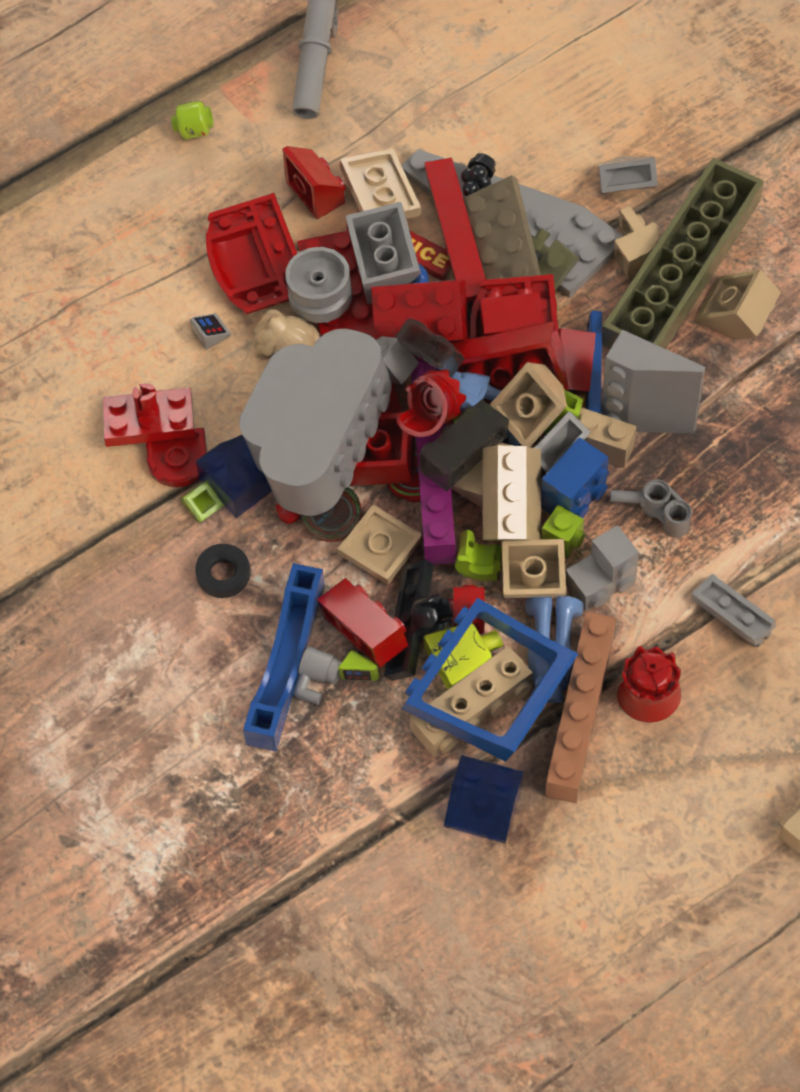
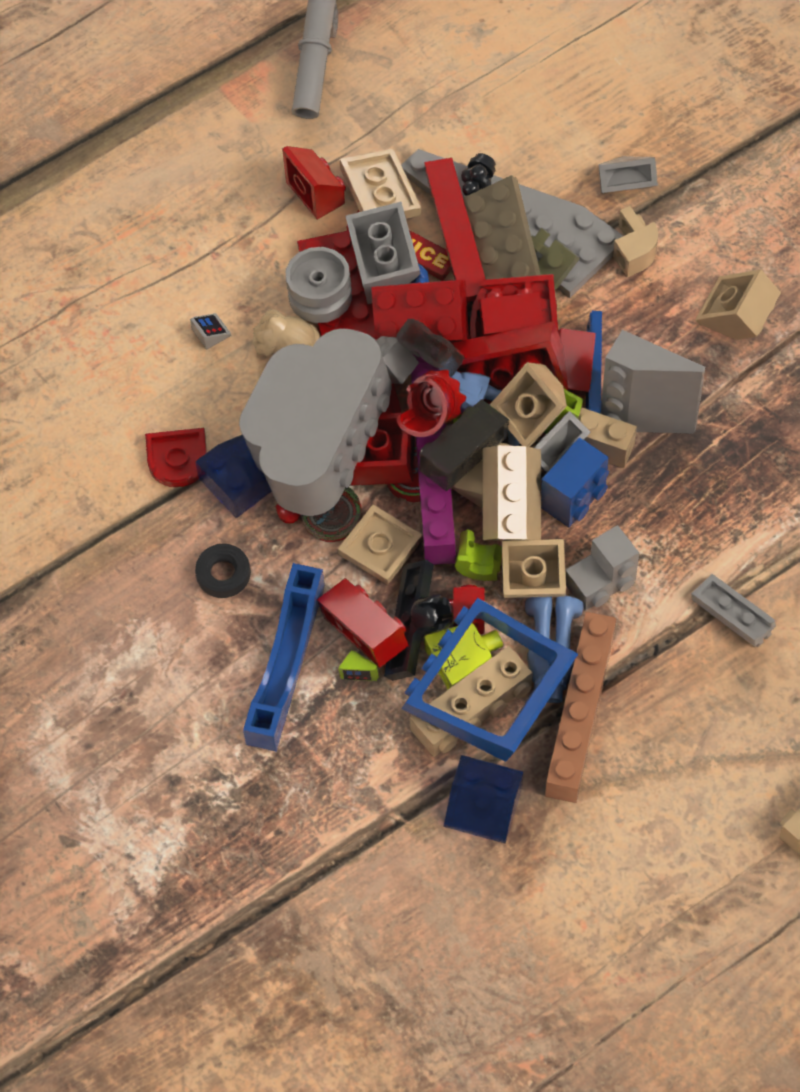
plate [103,383,195,447] -> none
lime head [171,101,214,140] -> none
lime slope [179,481,224,523] -> none
red slope [206,193,297,315] -> none
light grey piece [293,646,343,705] -> none
lime brick [541,505,586,559] -> none
olive brick [602,158,764,349] -> none
light grey beam [610,479,692,538] -> none
red hat [617,646,681,723] -> none

